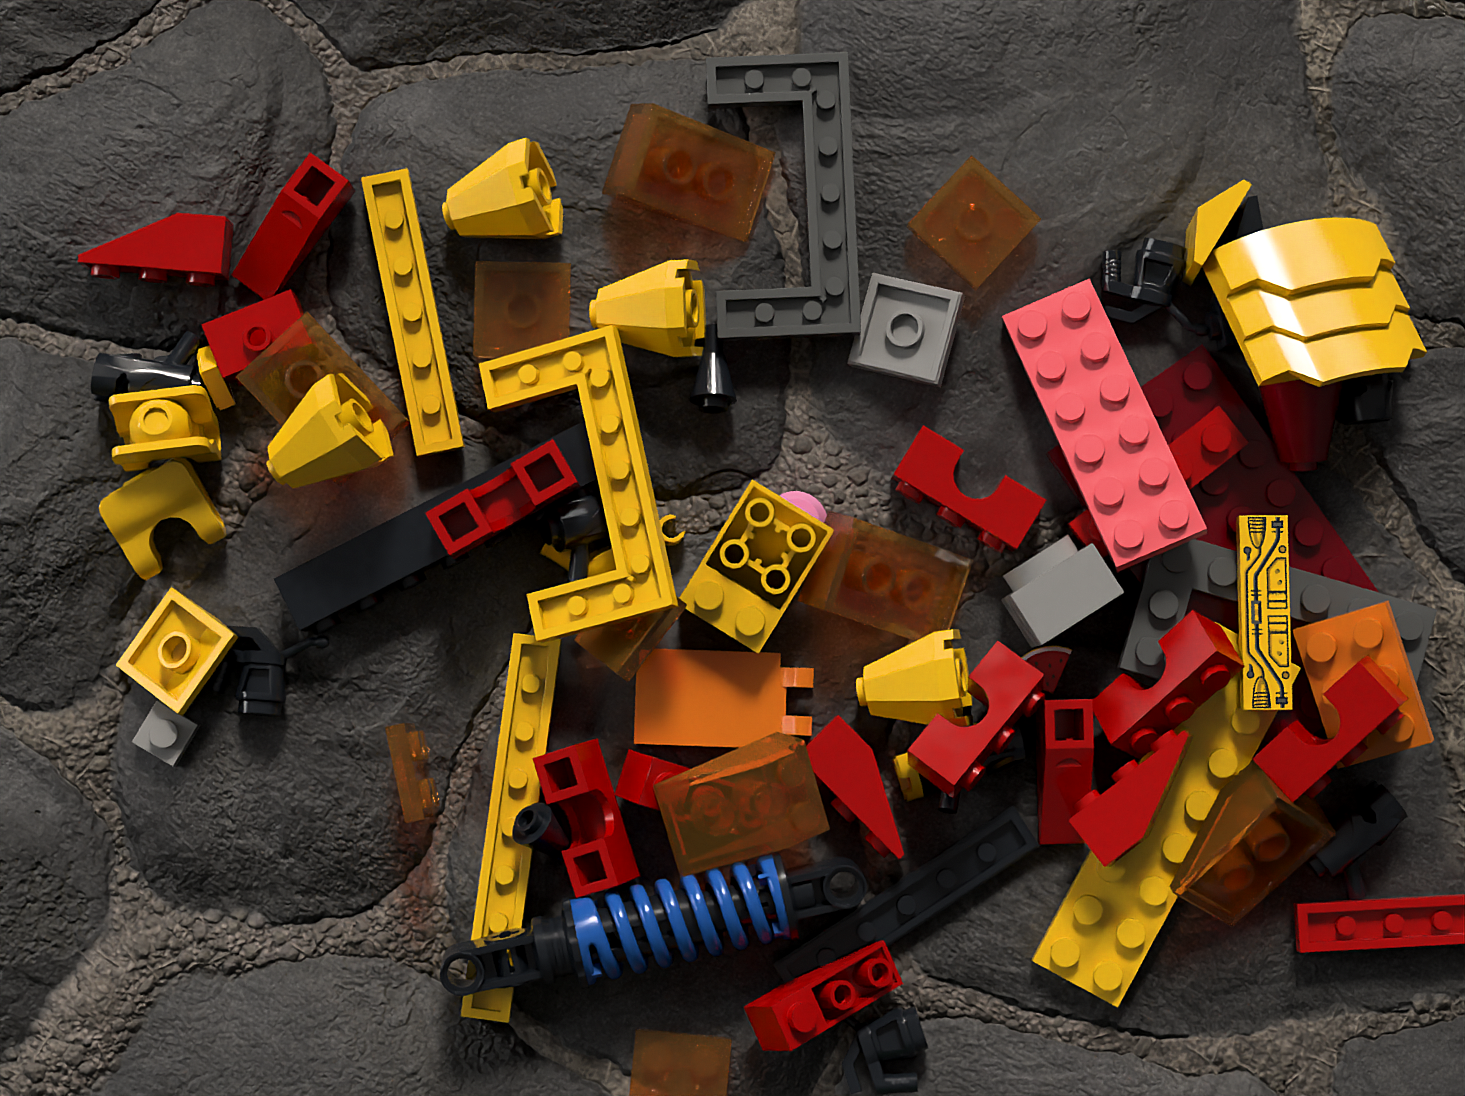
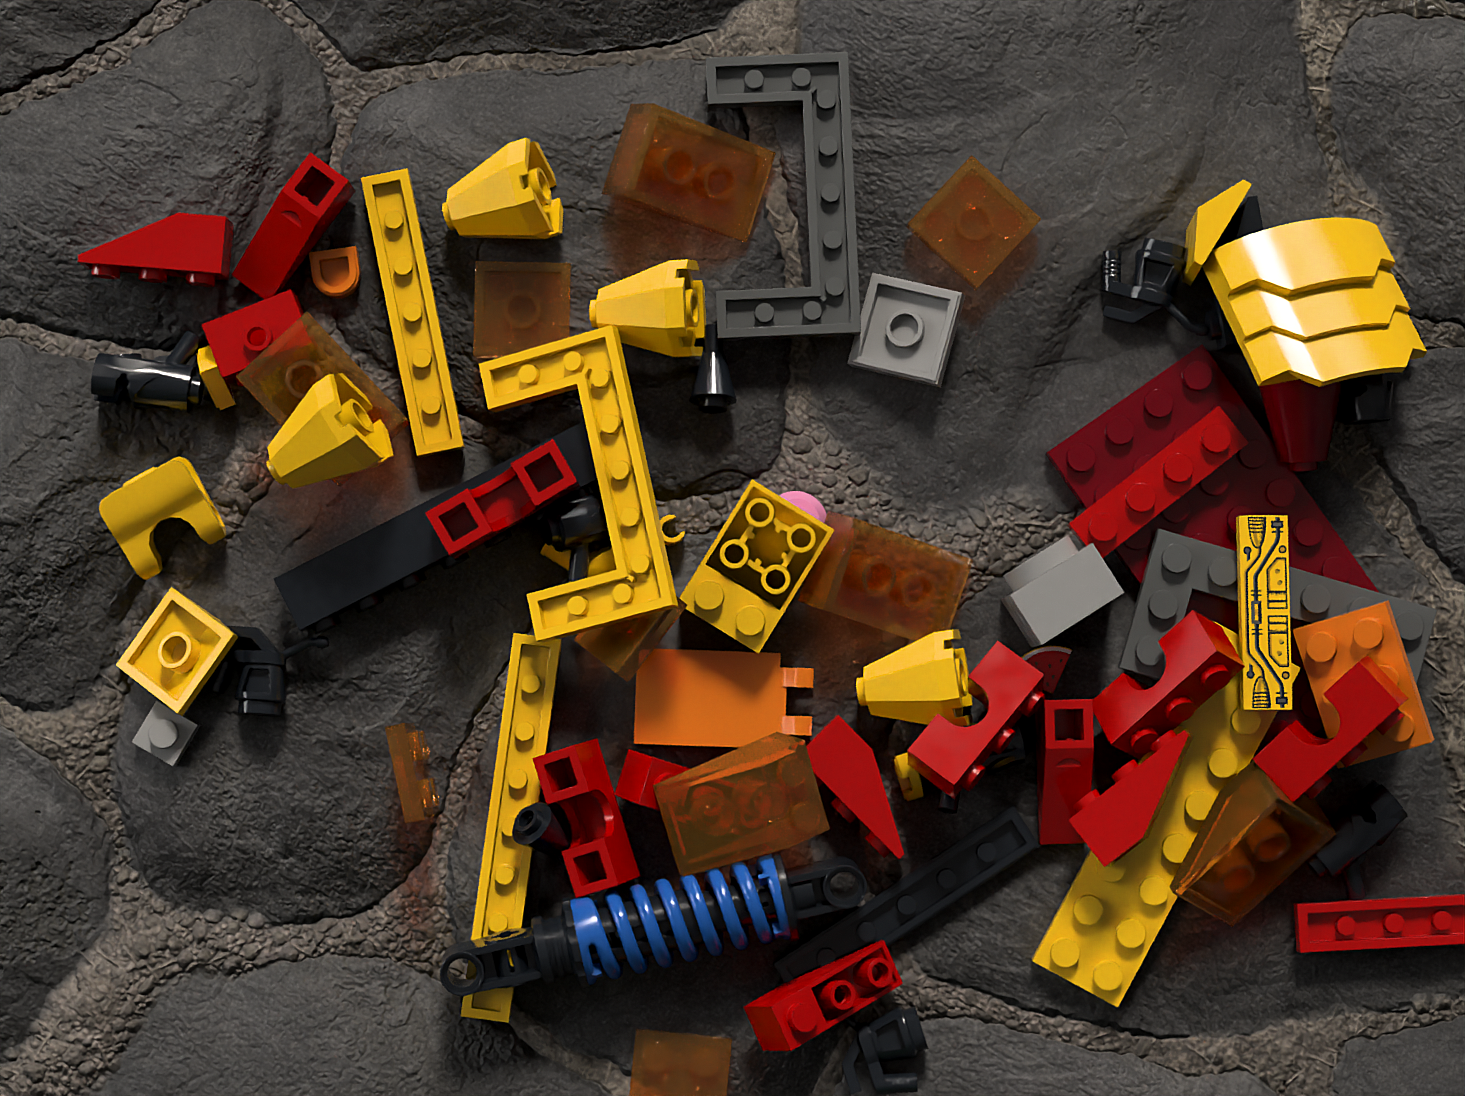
yellow piece [109,385,221,472] -> none
red arch [891,425,1046,554] -> none
coral plate [1002,279,1207,572] -> none
none -> orange tile [309,246,361,299]

